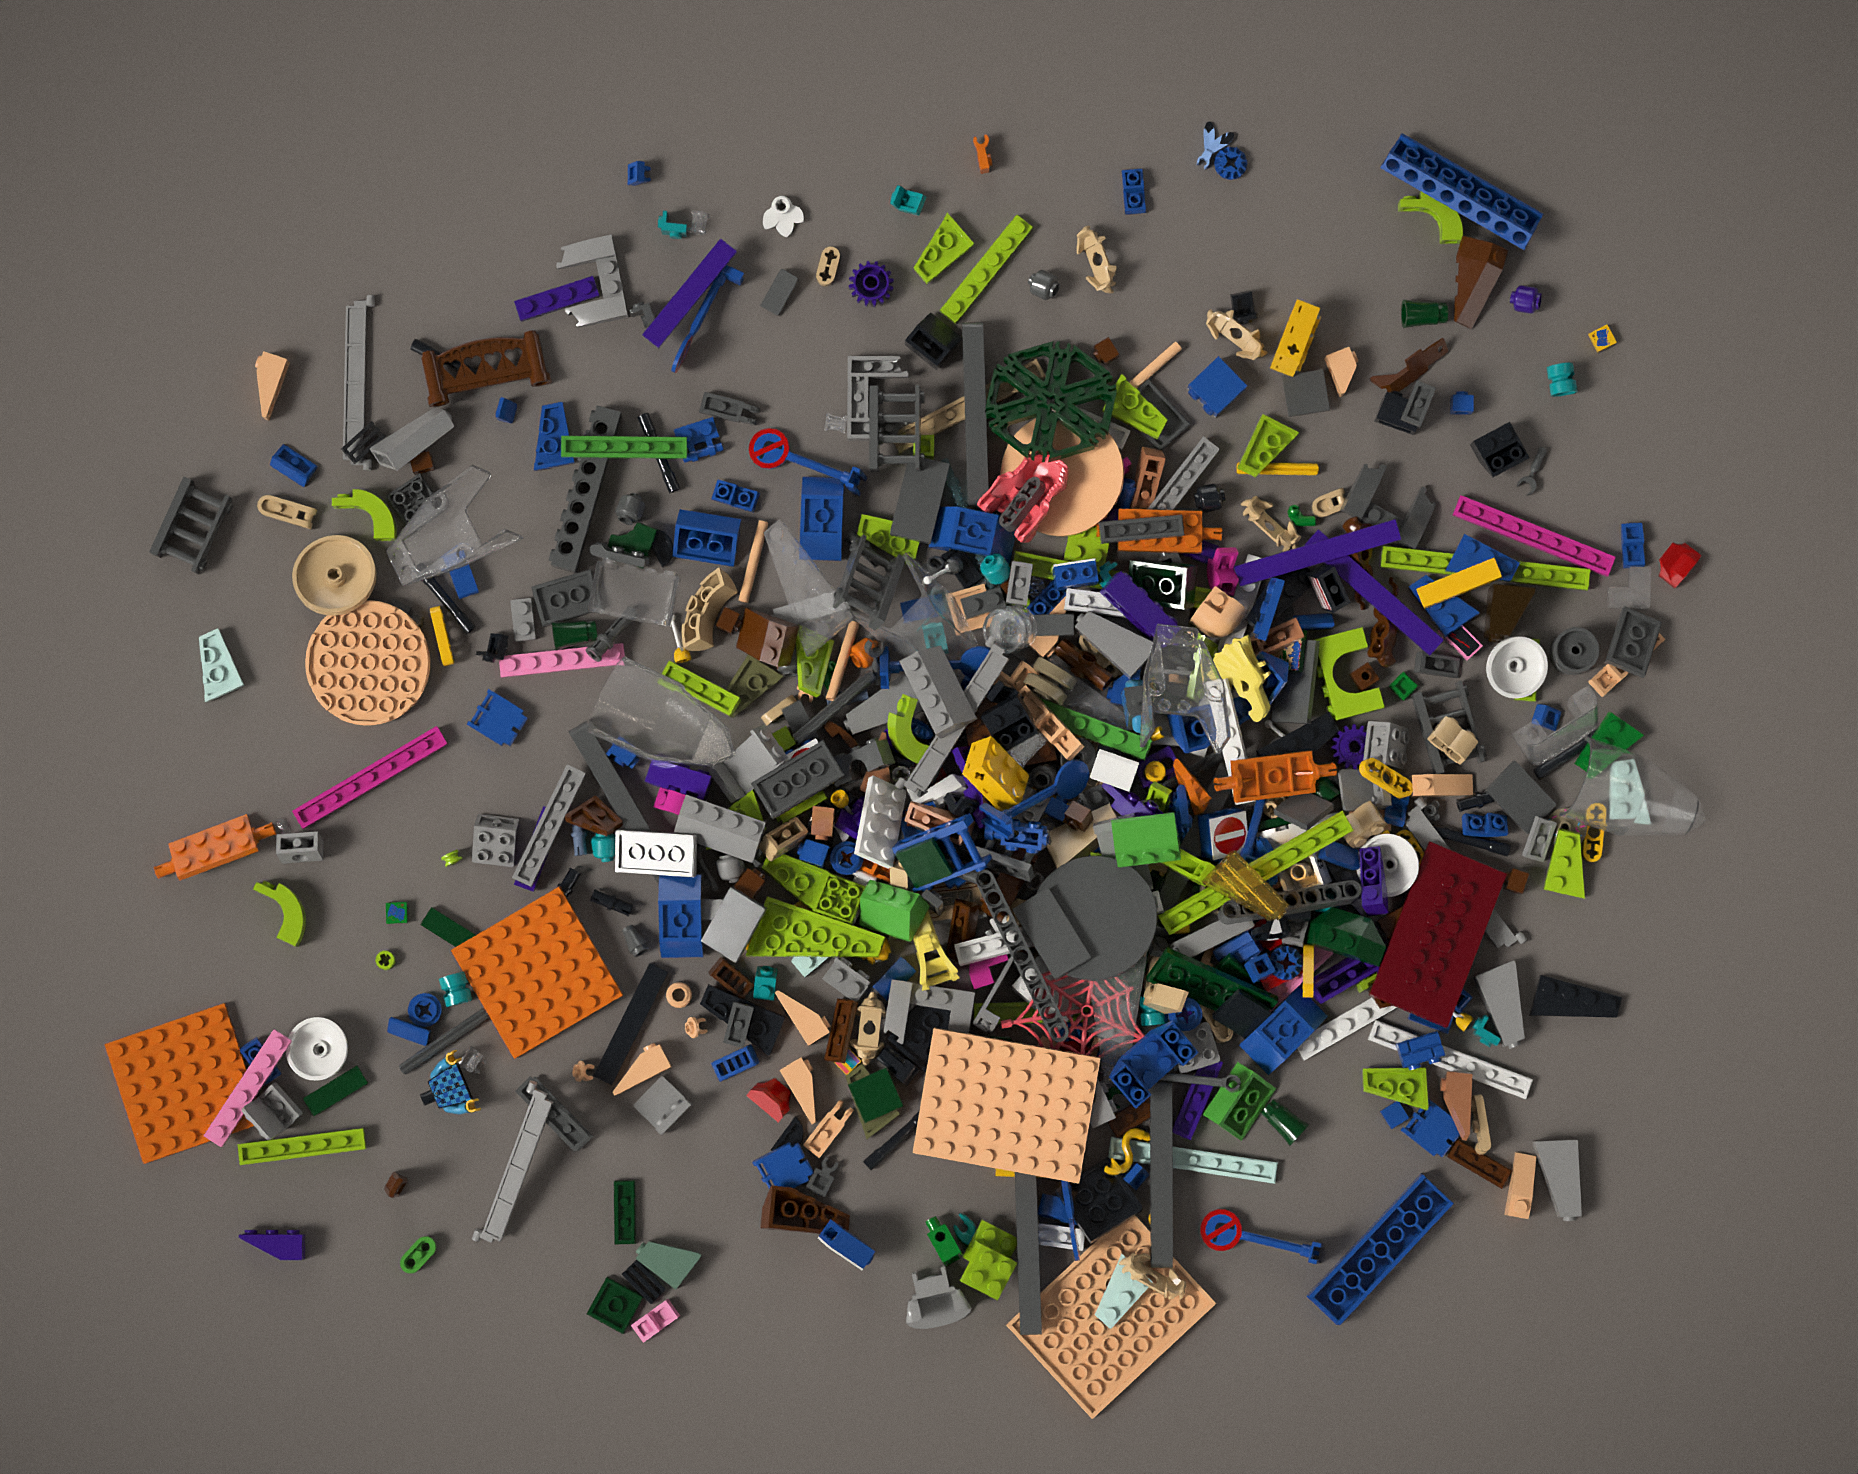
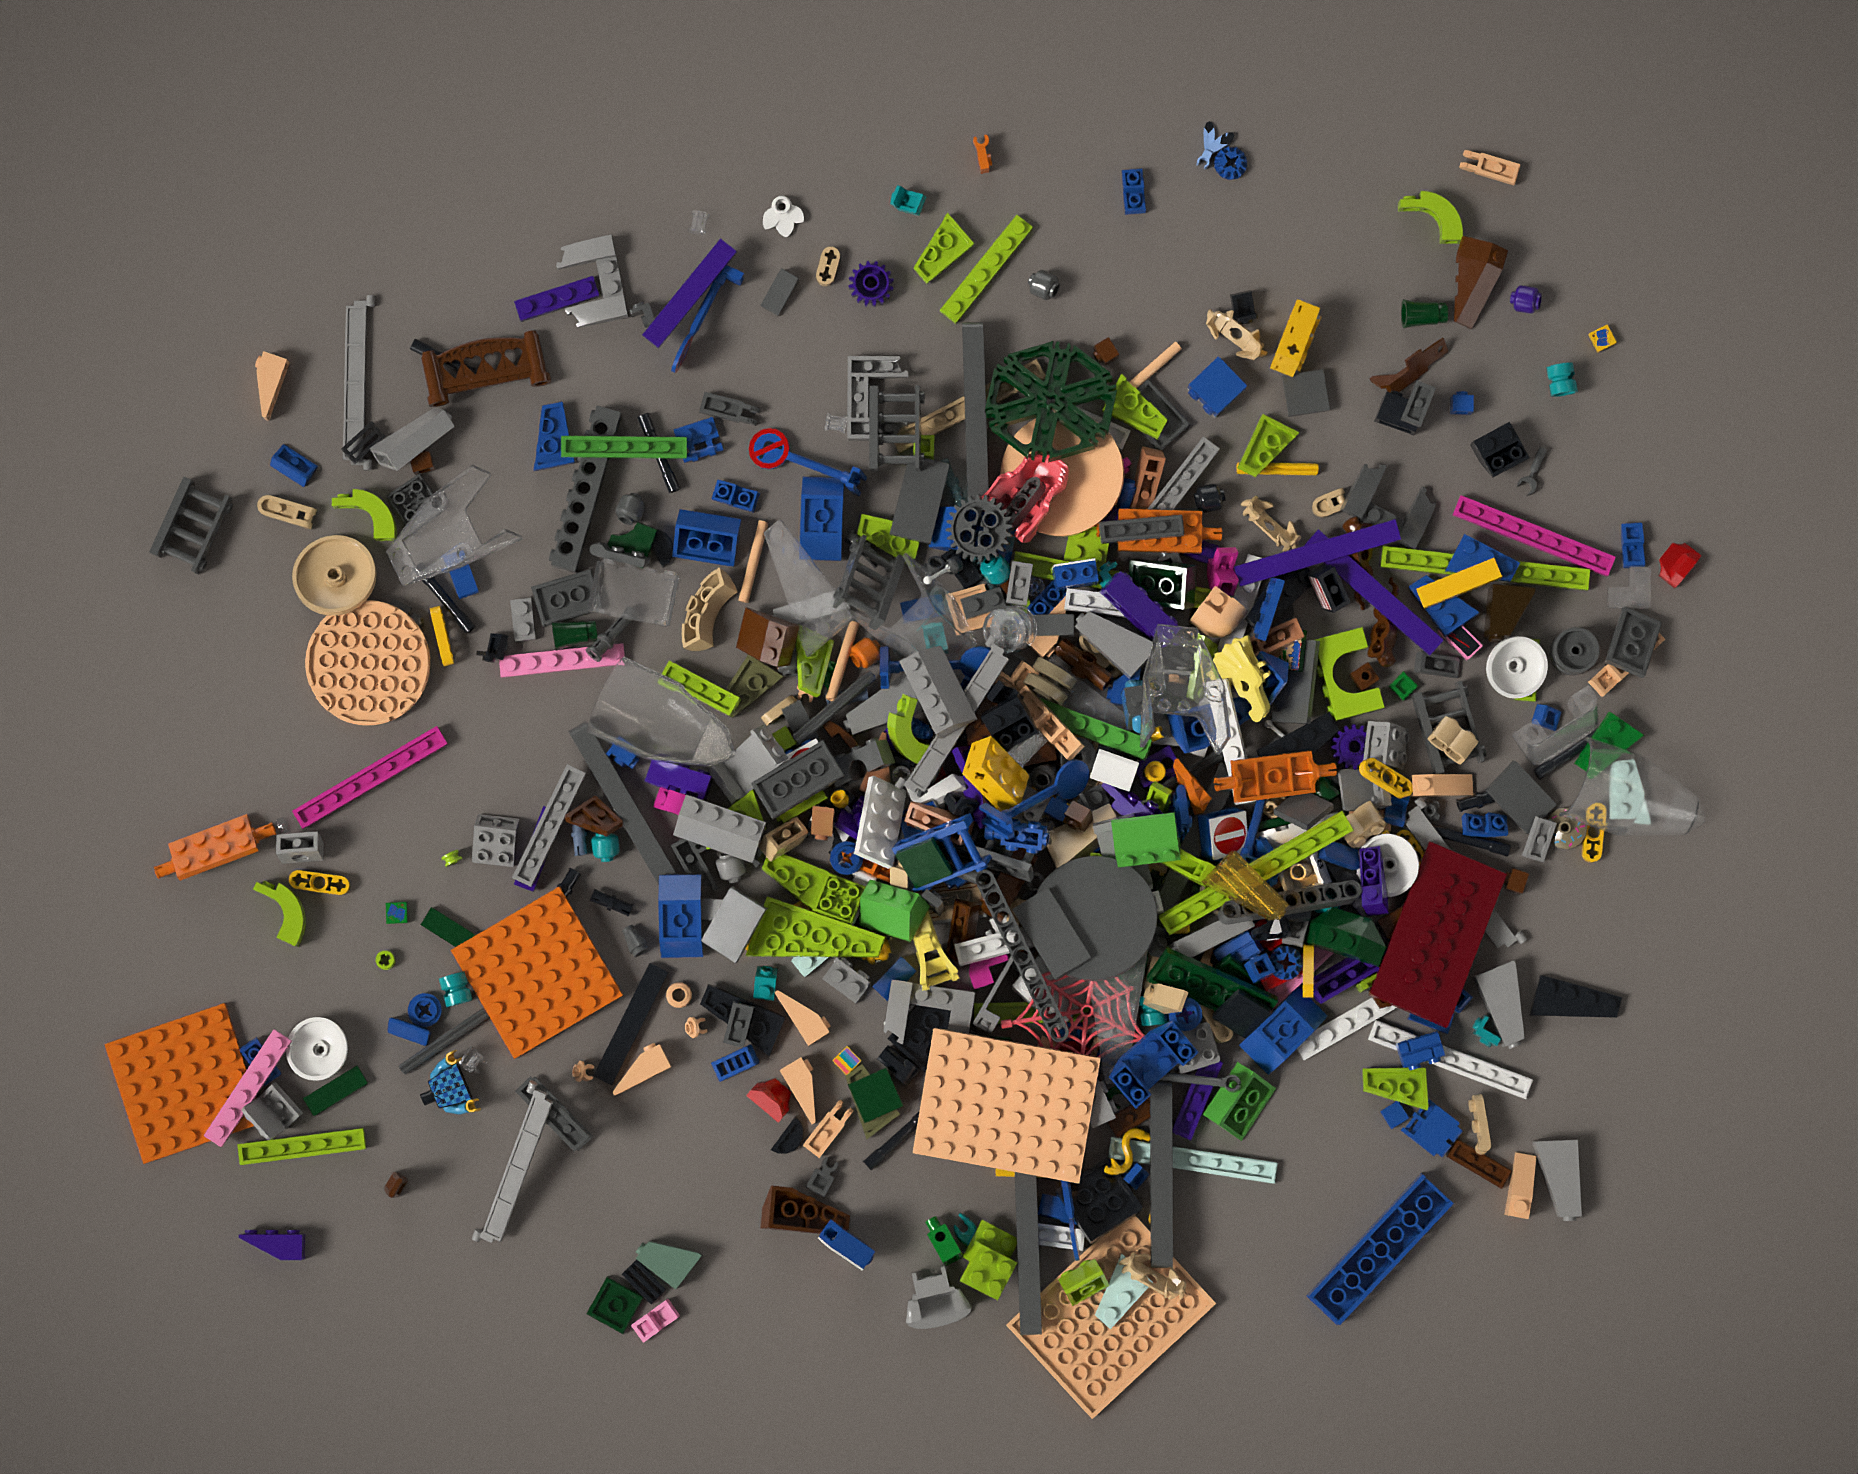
light aqua wing [199,628,244,703] -> none
bright green plate [400,1236,437,1273] -> none
blue plate [467,689,528,746] -> none
blue slope [495,397,517,423] -> none
dark green tile [614,1180,636,1245] -> none
tile [615,829,697,877] -> none
blue tile [627,161,651,186] -> none
light grey bracket [633,1076,692,1135] -> none
teal bracket [658,210,688,239] -> none
hinge [668,614,691,664] -> none
reddish brown slope [708,957,754,999] -> none
reddish brown plate [716,607,742,635] -> none
reddish brown brick [734,868,766,899] -> none
blue plate [752,1142,814,1189] -> none
blue slope [797,839,830,868] -> none
reddish brown tile [824,999,858,1064] -> none
tan piece [849,991,887,1065] -> none
dark grey piece [864,640,884,685] -> none
black slope [905,313,963,370] -> none
tan piece [1077,225,1116,293] -> none
blue piece [1200,1209,1324,1264] -> none
dark green plant [1261,1099,1309,1146] -> none
green arm [1287,505,1315,526] -> none
blue slope [1293,613,1334,631] -> none
light nougat slope [1324,347,1358,397] -> none
blue tile [1380,133,1543,250] -> none
nougat slope [1440,1071,1472,1141] -> none
yellow hinge [1453,1012,1474,1032] -> none
lime wing [1543,828,1585,899] -> none
none -> yellow beam [289,870,350,895]
none -> dark grey gear [946,494,1014,563]
none -> lime slope [1058,1259,1110,1306]
none -> light nougat hinge [1459,150,1520,186]

